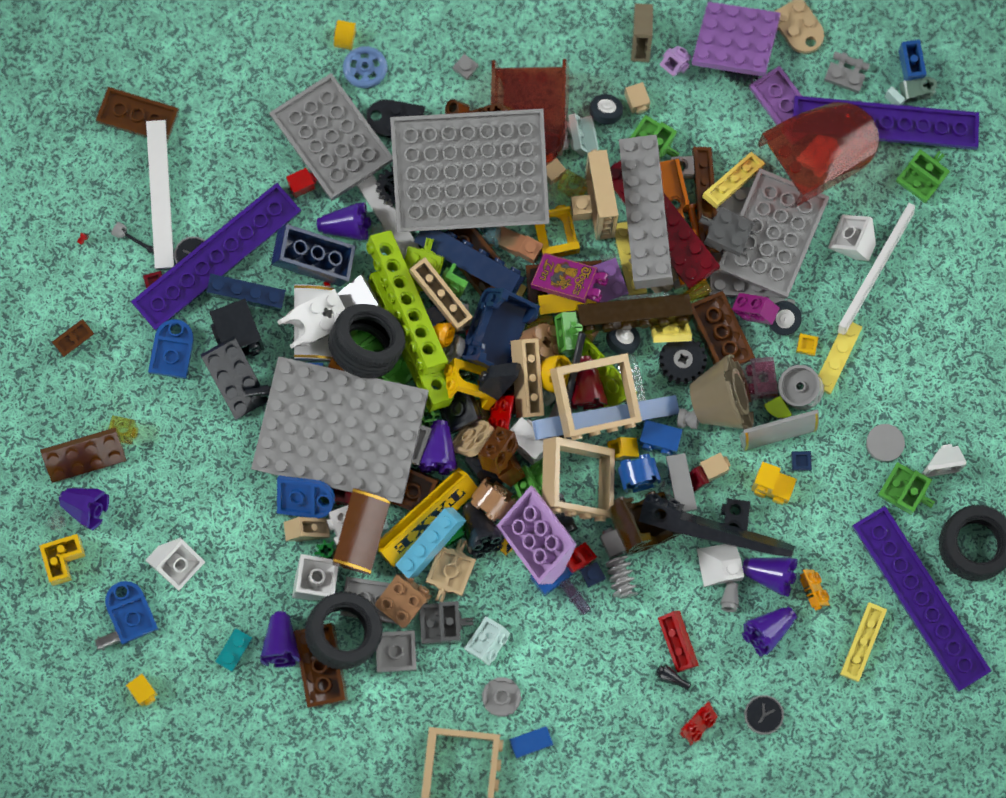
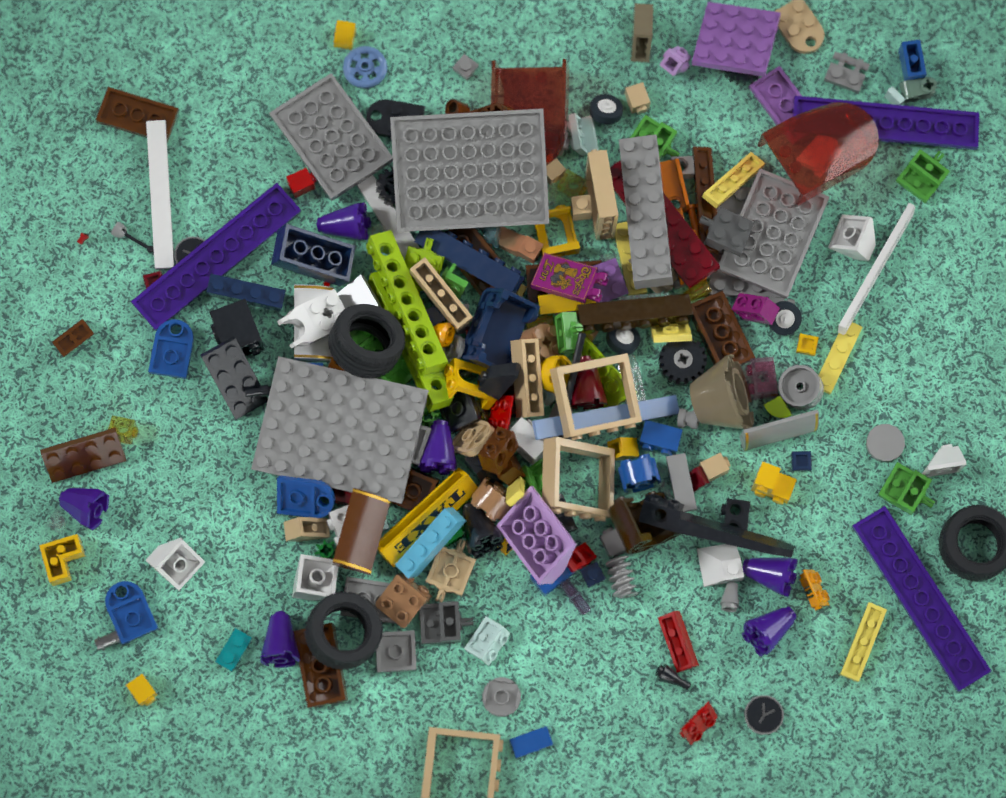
none -> light yellow tile [506,476,525,507]

